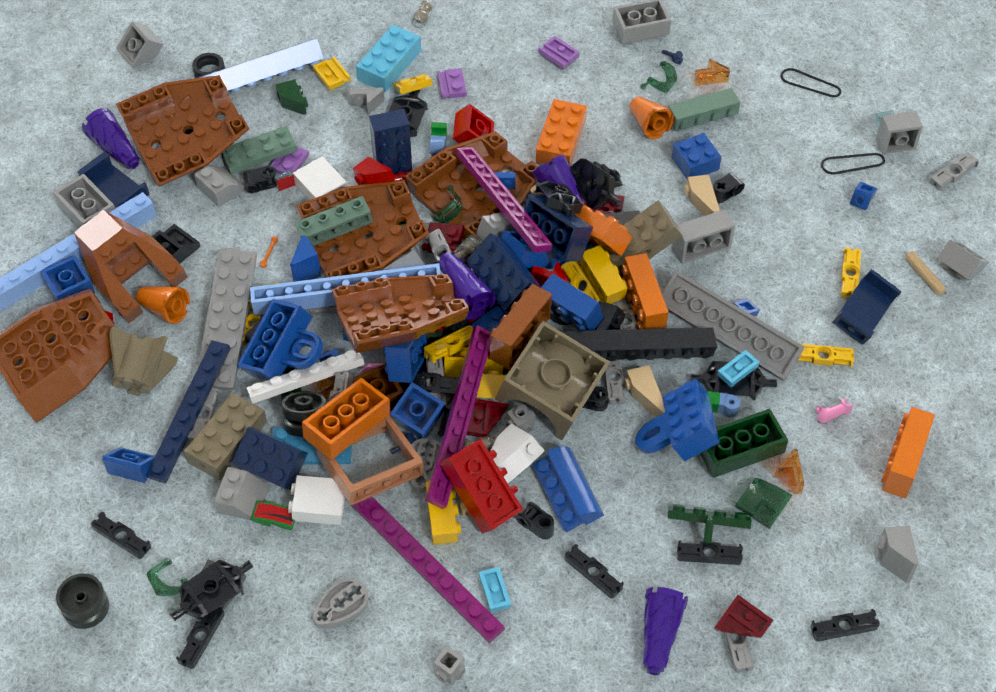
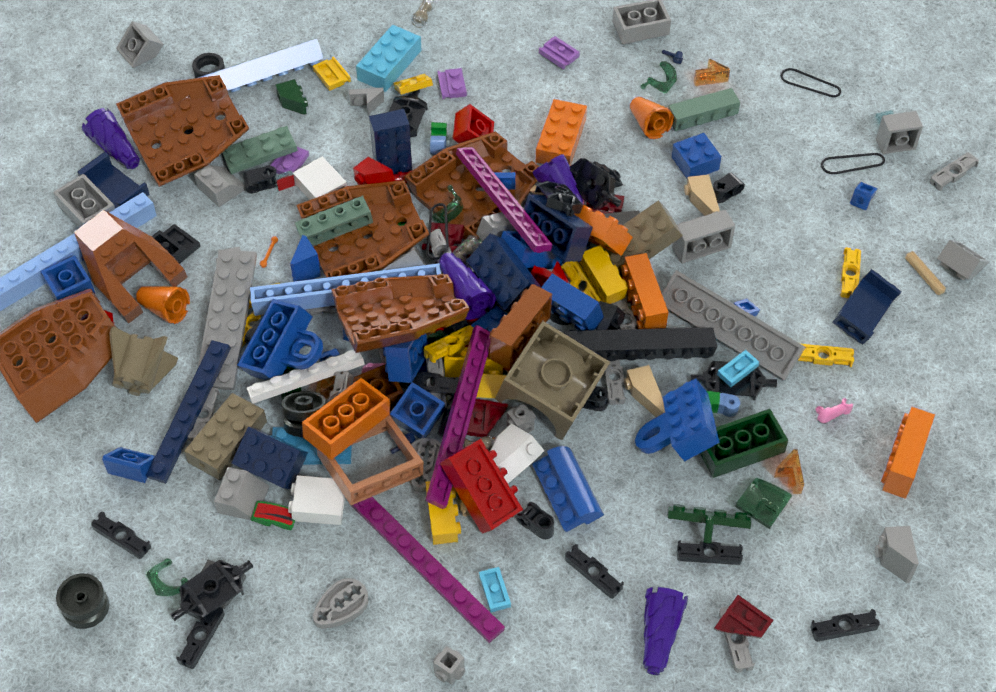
none -> black piece [426,203,449,259]

